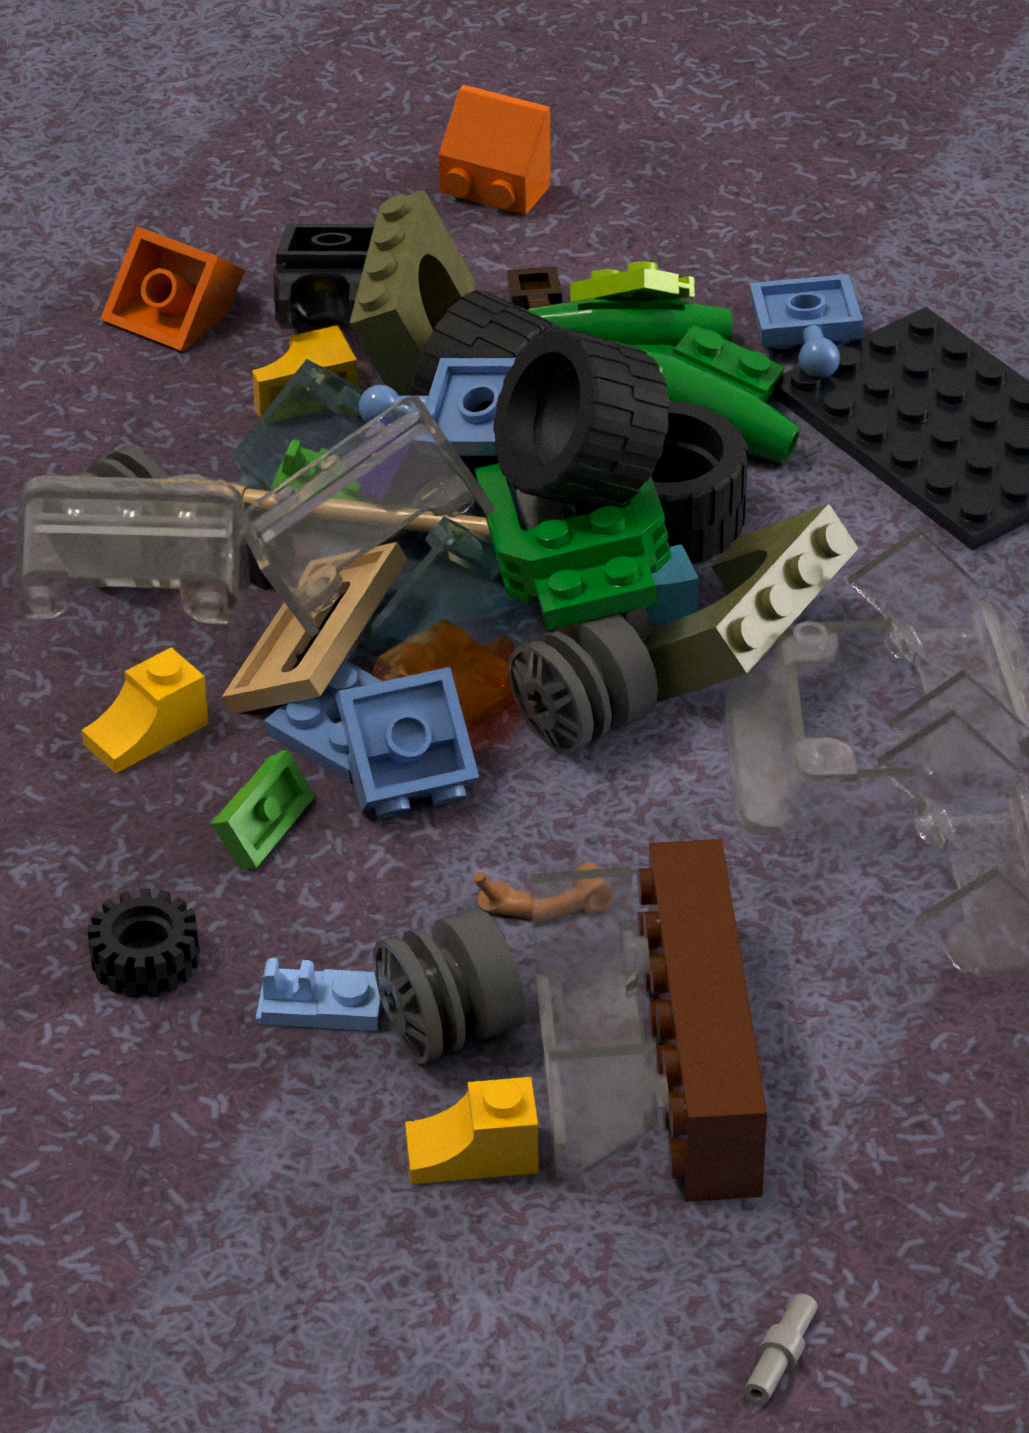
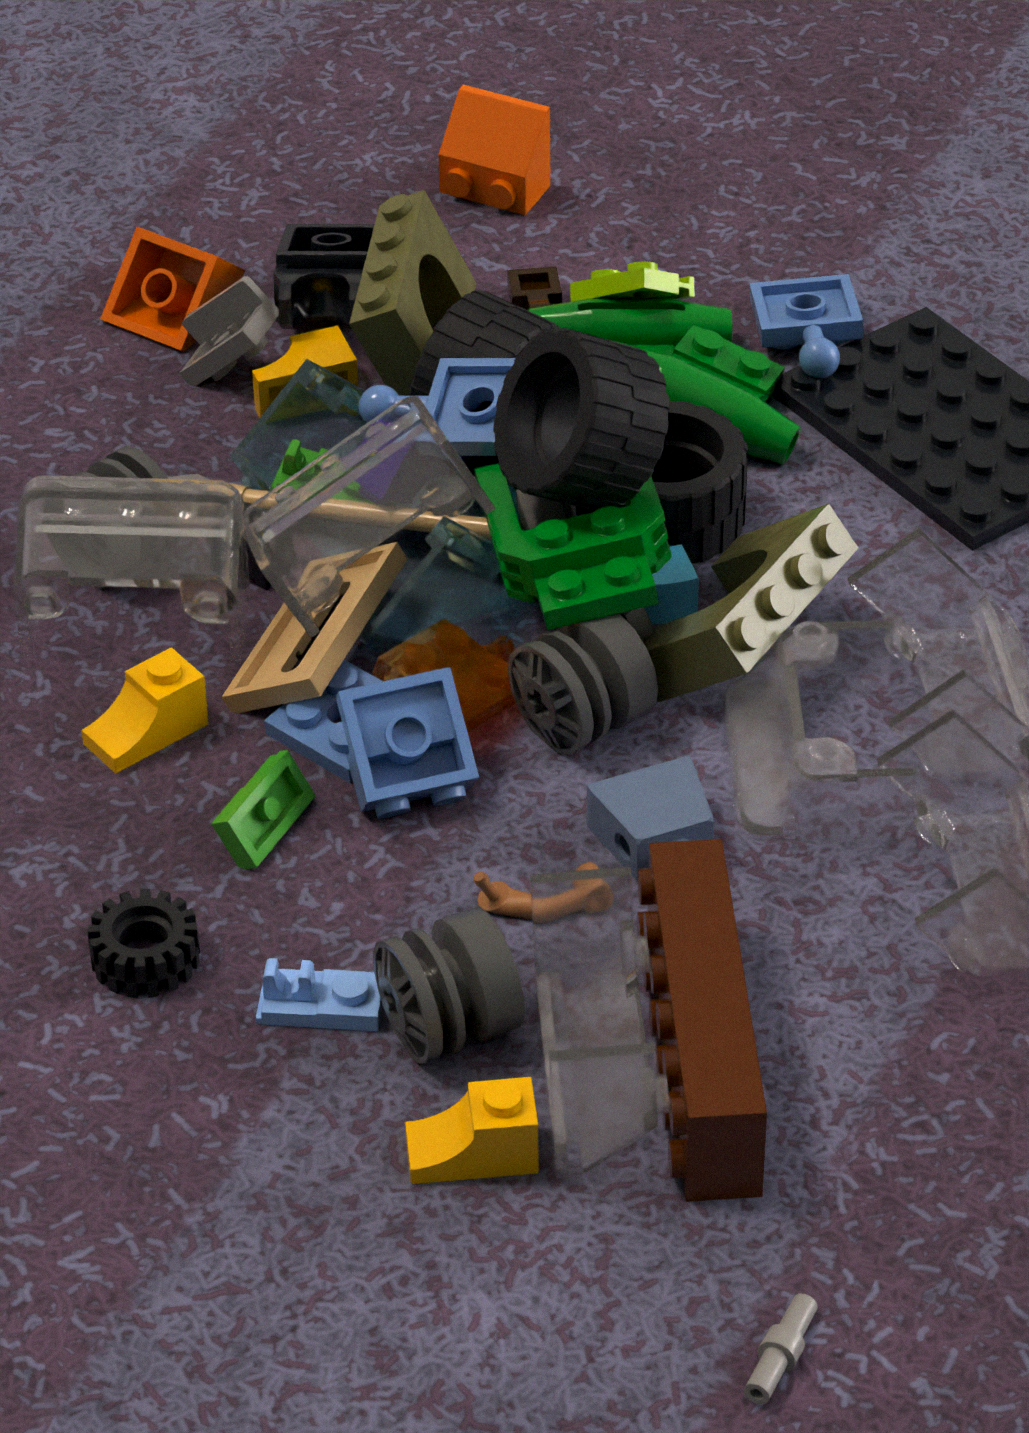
none -> light grey bracket [179,276,279,386]
none -> sand blue torso [586,755,714,880]

